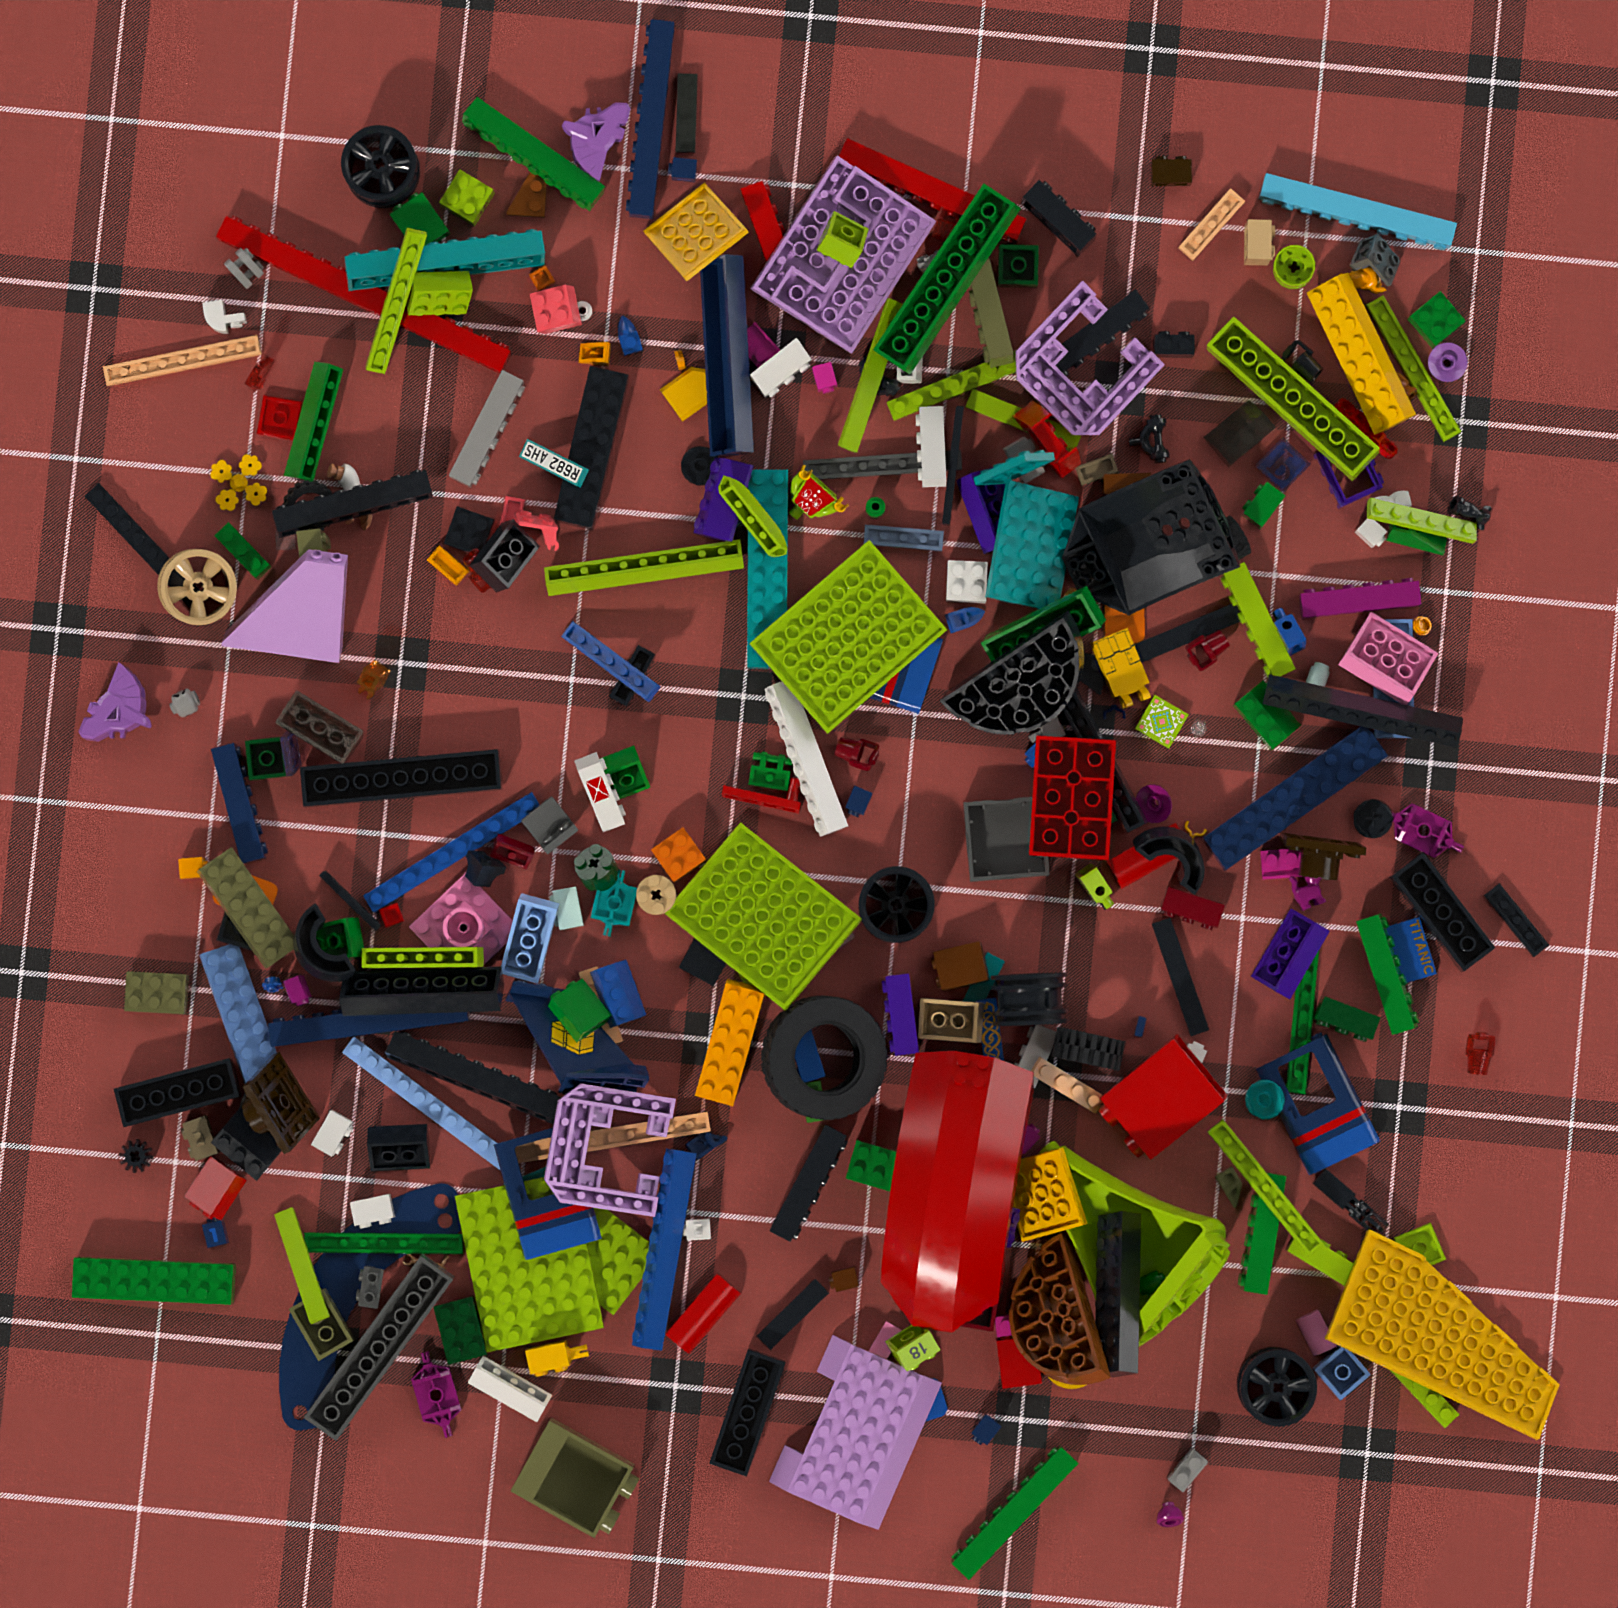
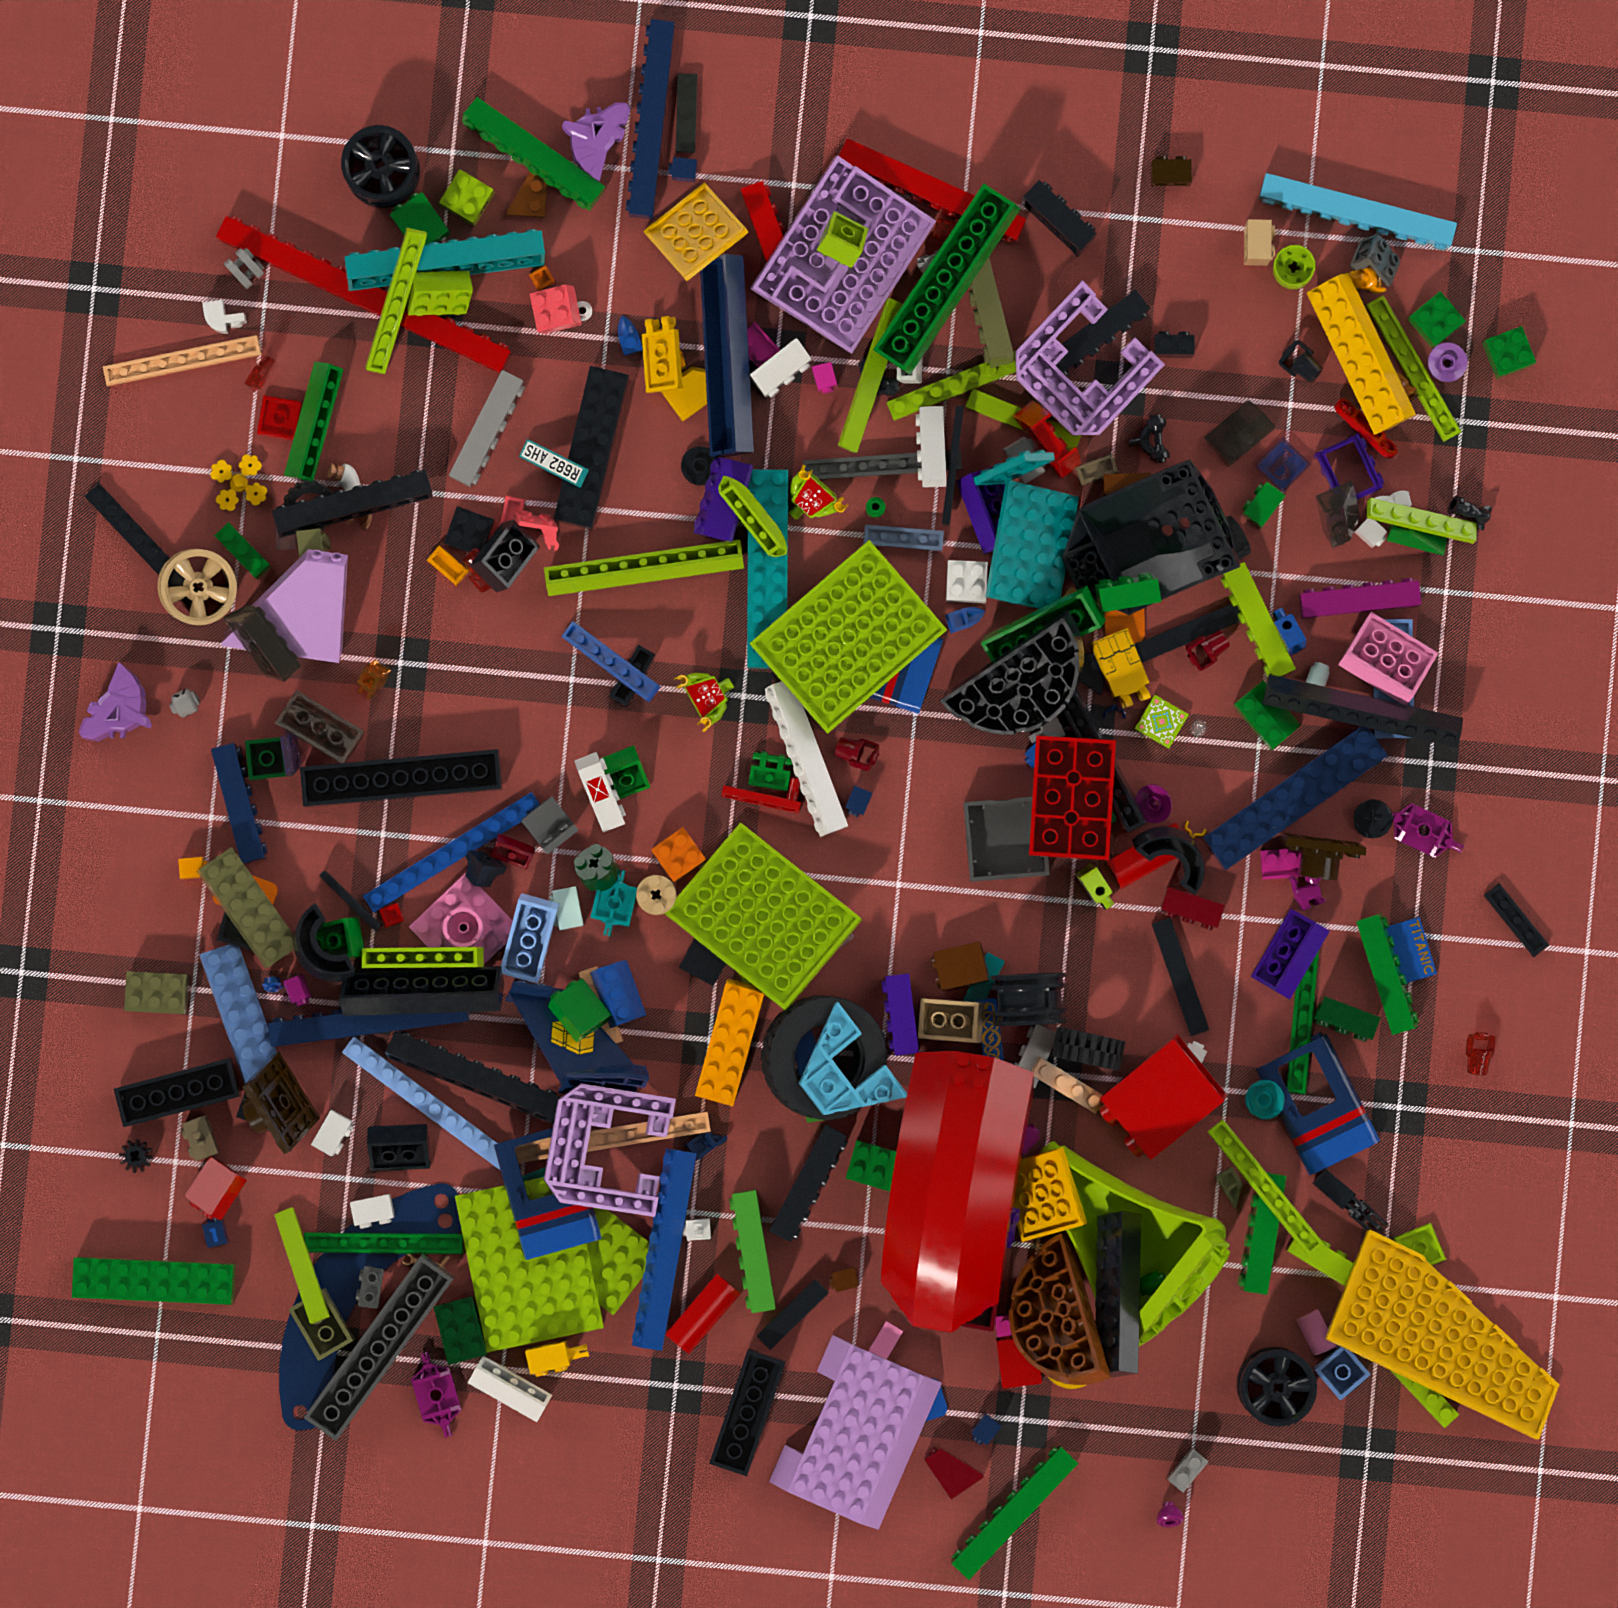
black slope [211,1107,282,1181] -> none
olive brick [511,1418,640,1538] -> none
light orange slope [578,342,611,366] -> none
black wheel [858,866,935,943] -> none
lime brick [885,1325,940,1371] -> none
dark green brick [998,244,1039,288] -> none
dark blue tile [1133,1016,1147,1037] -> none
light nougat plate [1178,188,1245,261] -> none
lime brick [1207,316,1380,481] -> none
black brick [1389,852,1495,972] -> none
light orange plate [1413,616,1432,636] -> none
none -> clear smoke slope [223,605,301,682]
none -> yellow tile [642,316,683,393]
none -> torso [674,673,734,732]
none -> bright green brick [729,1189,776,1313]
none -> medium azure wing [799,1002,907,1115]
none -> dark red slope [924,1447,984,1500]
none -> green brick [1095,572,1162,612]
none -> clear smoke slope [1315,481,1361,548]
none -> green brick [1482,326,1536,380]

